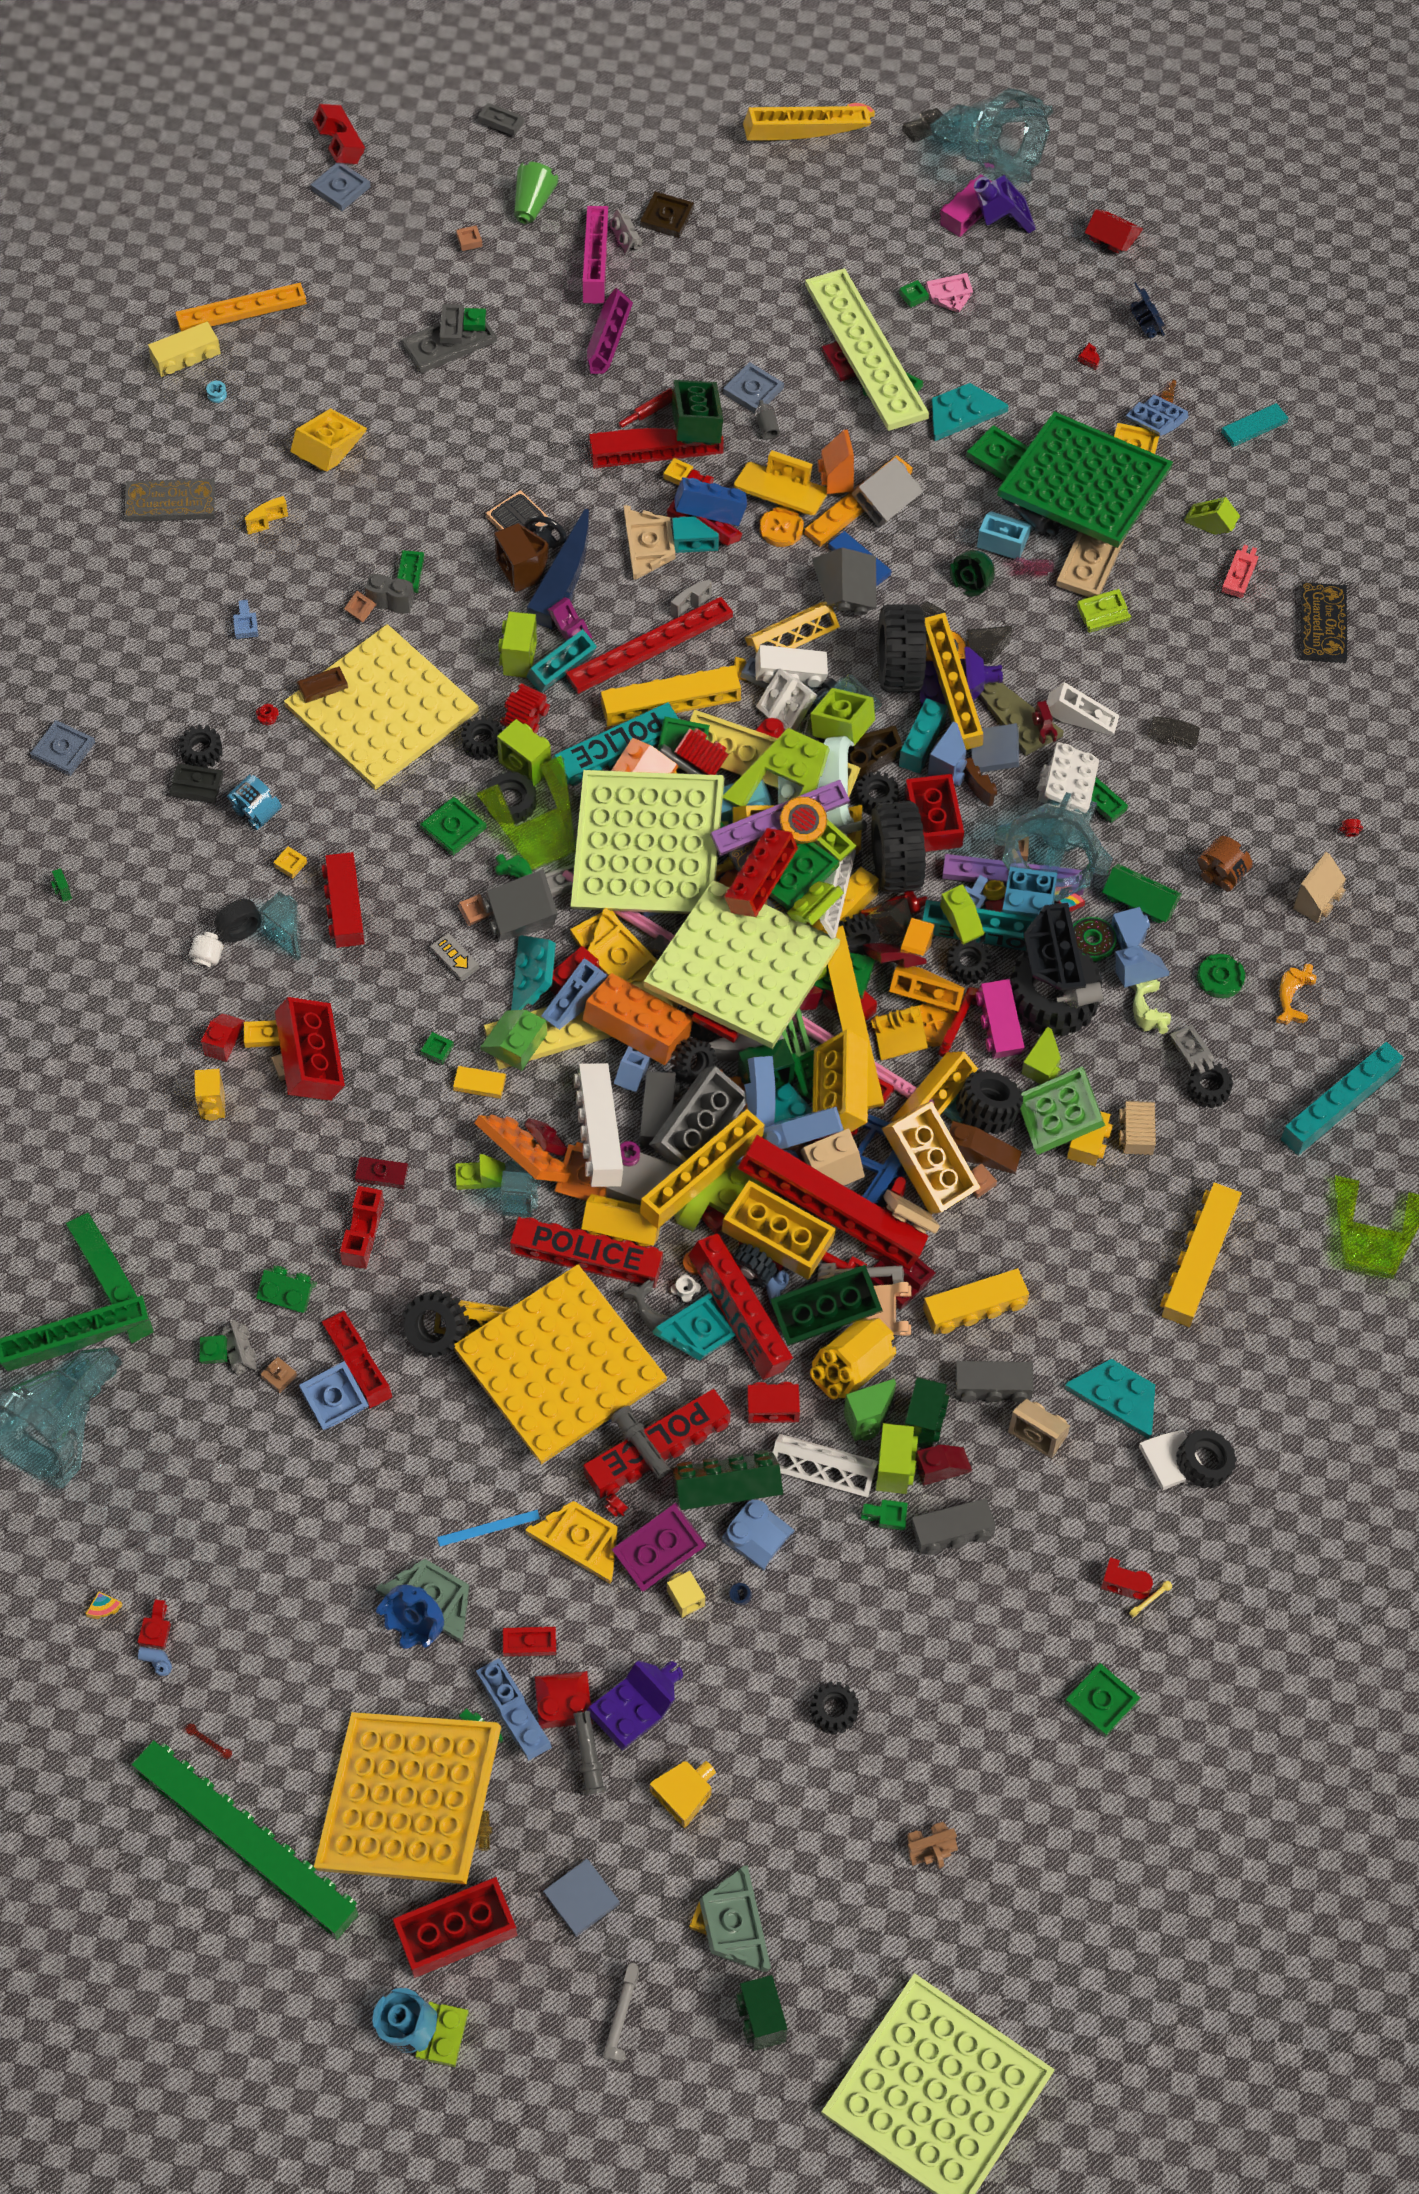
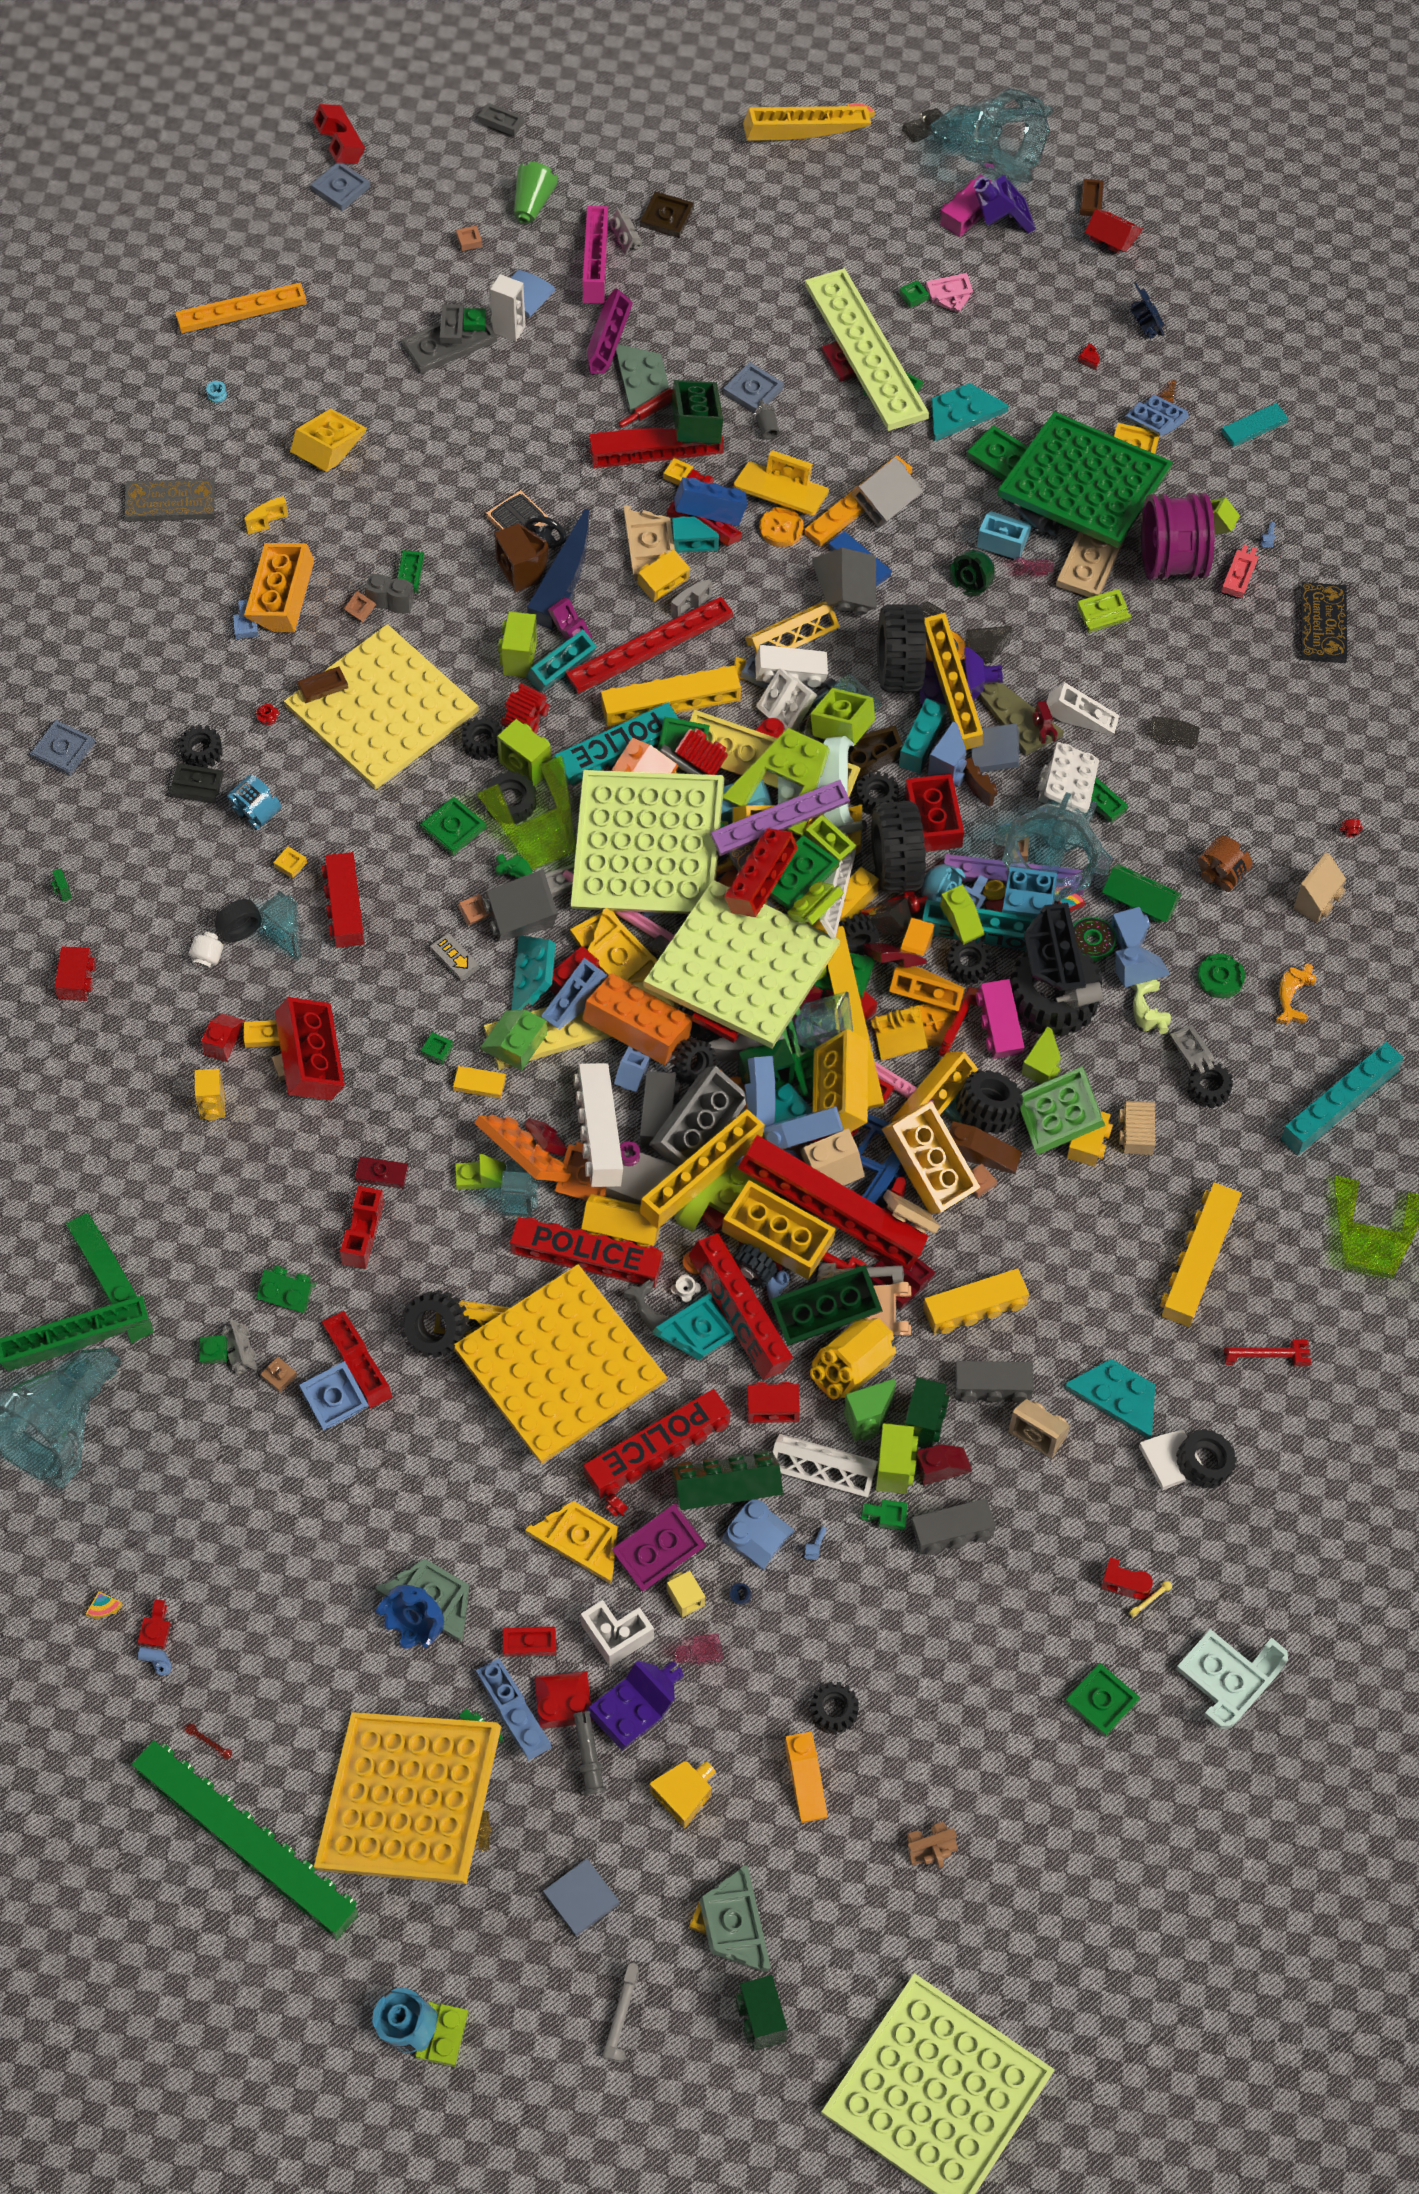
light yellow brick [148,321,221,377] -> none
red brick [393,1877,517,1978] -> none
dark azure sticker [437,1510,540,1547] -> none
dark grey pin [611,1406,671,1479] -> none
tile [780,796,827,844] -> none
orange slope [818,430,854,494] -> none
none -> red brick [55,946,96,1001]
none -> light orange slope [244,543,315,632]
none -> white brick [489,274,526,341]
none -> medium blue slope [511,270,555,317]
none -> white brick [581,1600,654,1667]
none -> sand green wing [615,344,669,414]
none -> yellow brick [637,549,690,602]
none -> clear pink plate [675,1633,723,1666]
none -> light orange slope [785,1731,828,1823]
none -> clear light blue slope [795,992,853,1050]
none -> medium blue hand [804,1526,827,1560]
none -> medium azure cylinder [921,864,965,902]
none -> reddish brown tile [1080,179,1104,216]
none -> magenta wheel [1141,492,1215,580]
none -> light aqua piece [1176,1629,1288,1729]
none -> red hinge [1223,1339,1312,1366]
none -> medium blue hand [1261,522,1275,548]

